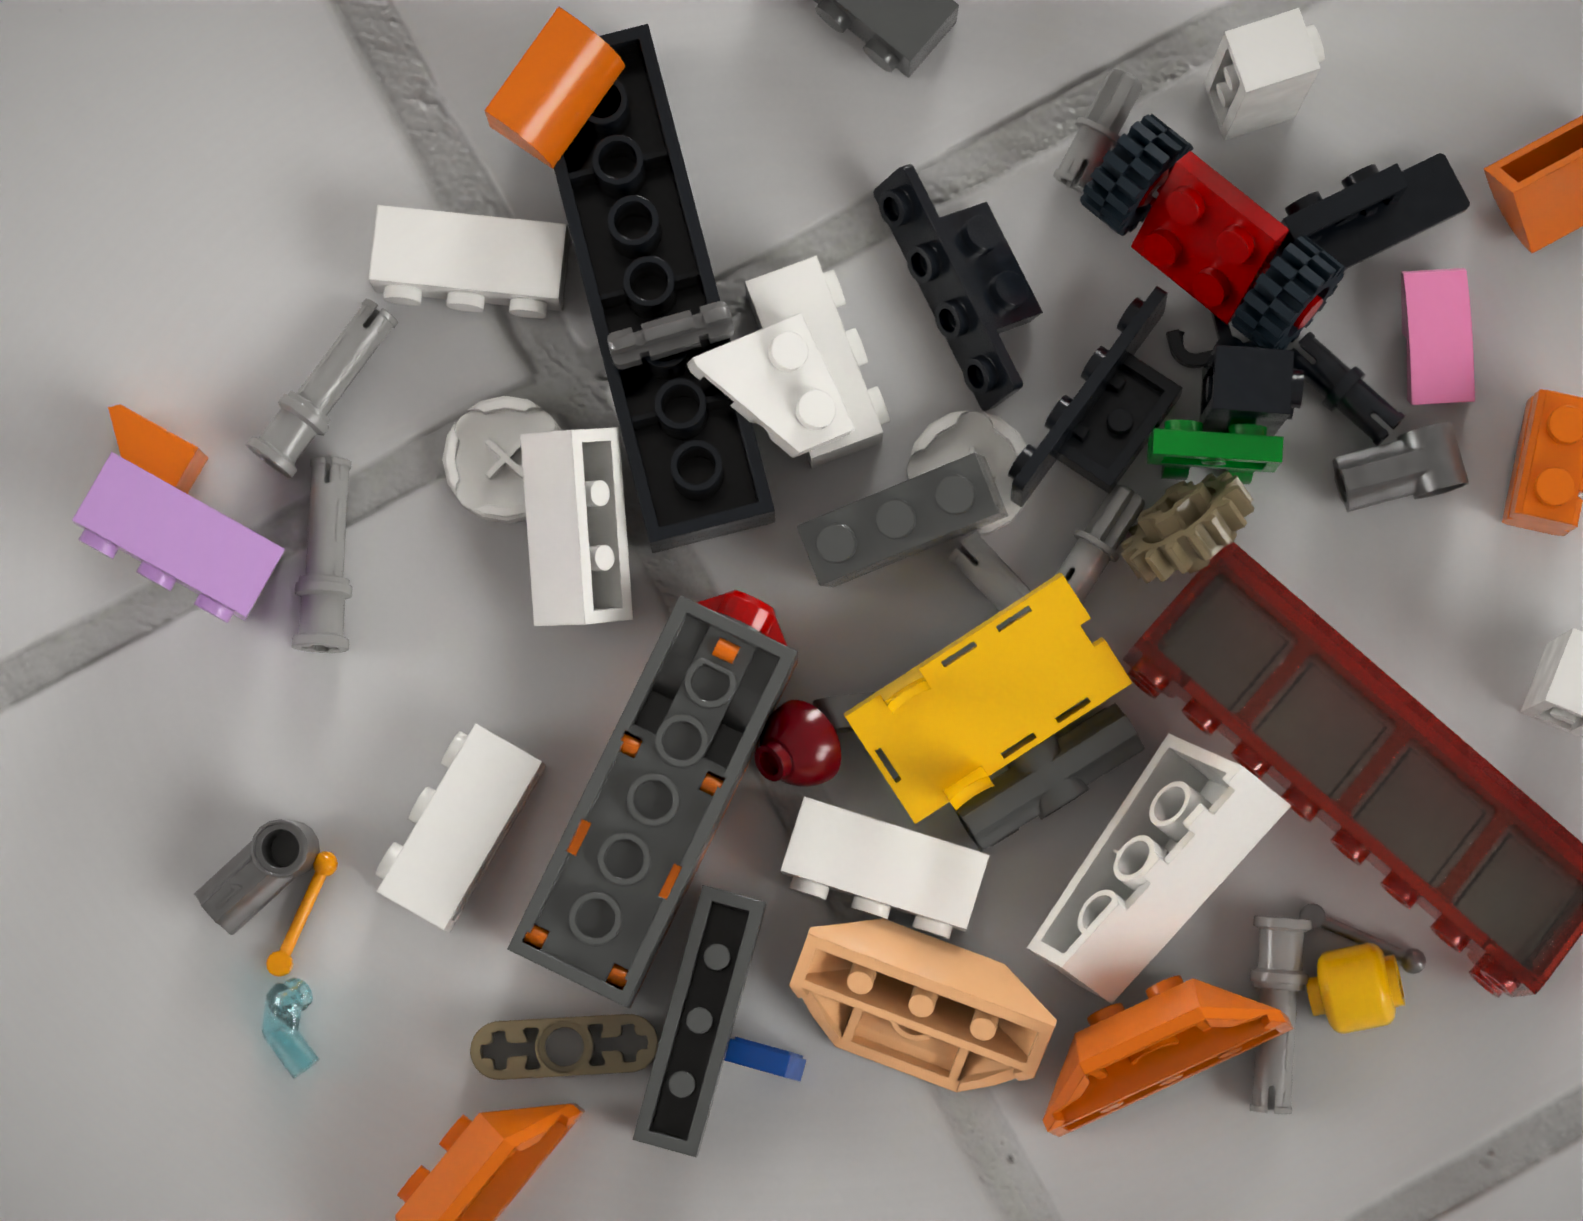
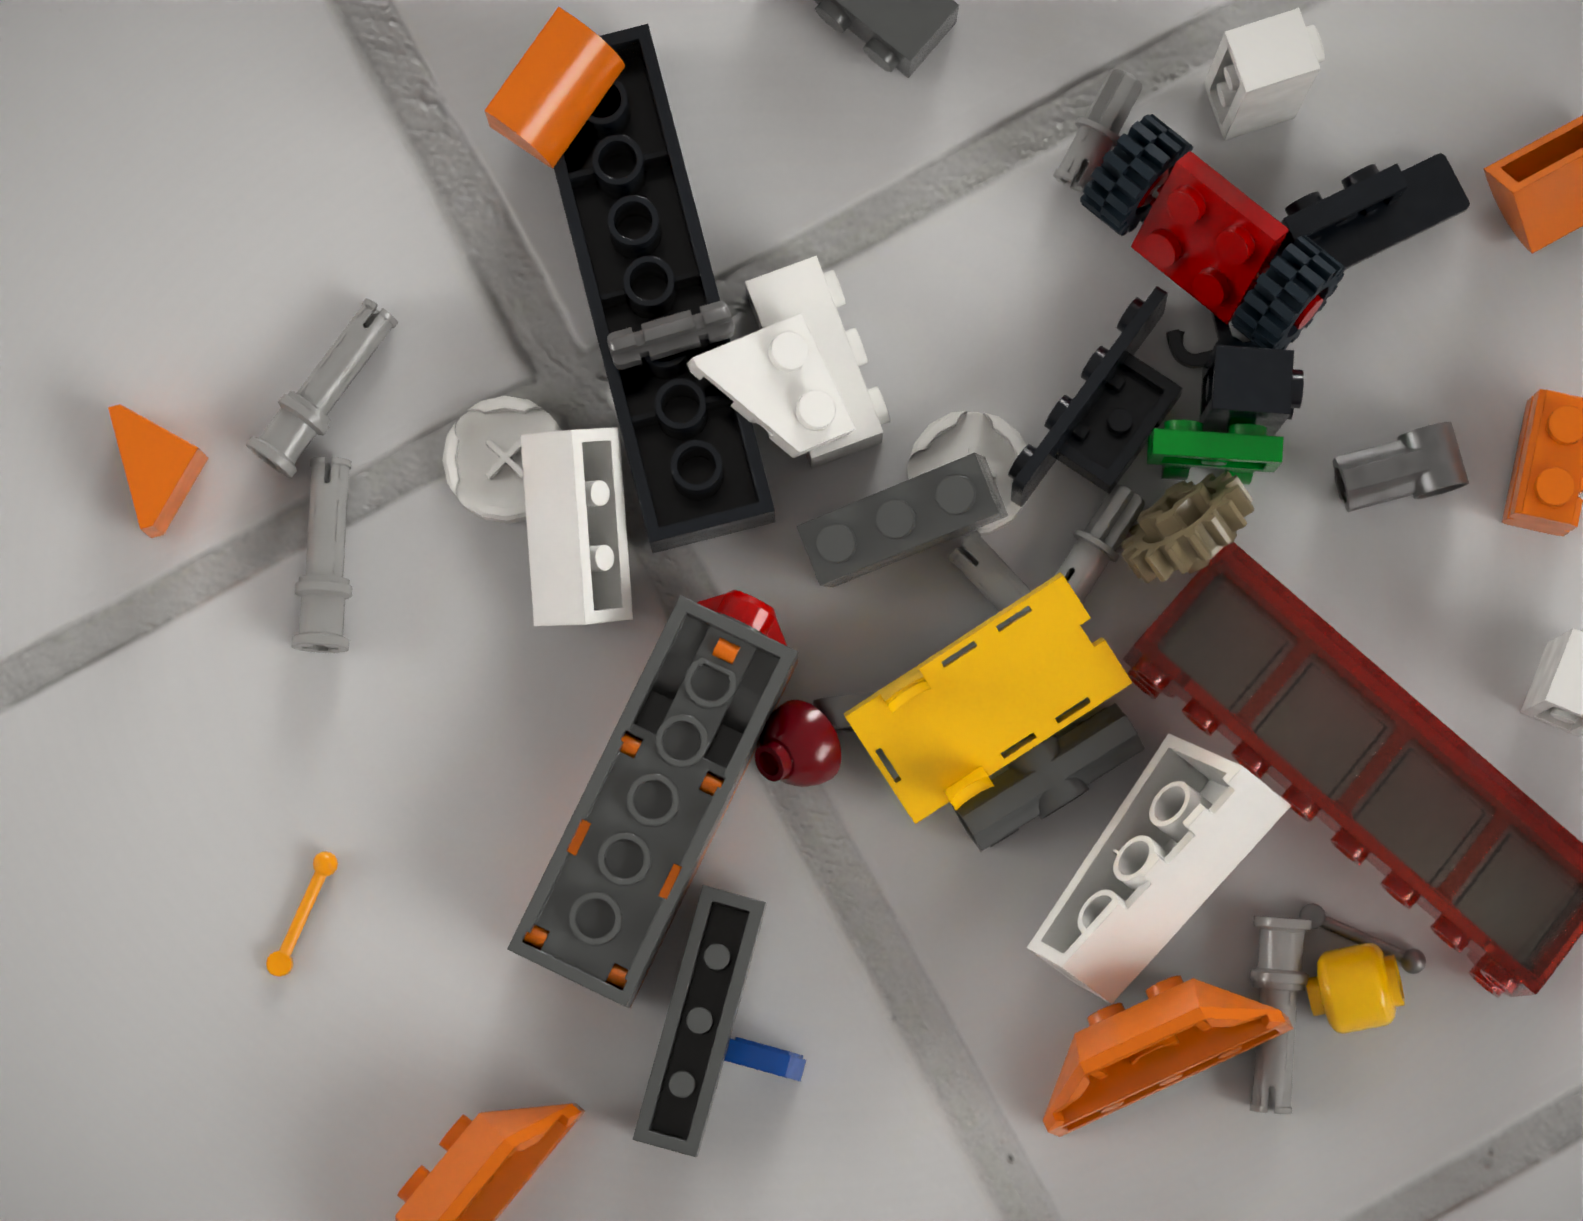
lavender wedge [72,452,285,623] -> none
flat silver piece [194,819,320,935] -> none
clear light blue arm [262,977,320,1079] -> none
white brick [369,205,571,318] -> none
white brick [375,723,546,933] -> none
dark tan beam [470,1014,659,1080] -> none
white brick [780,796,990,939] -> none
light nougat wedge [789,918,1057,1092] -> none
black bracket [873,164,1043,411] -> none
black pin [1292,332,1405,446] -> none
bright pink slope [1401,268,1475,405] -> none

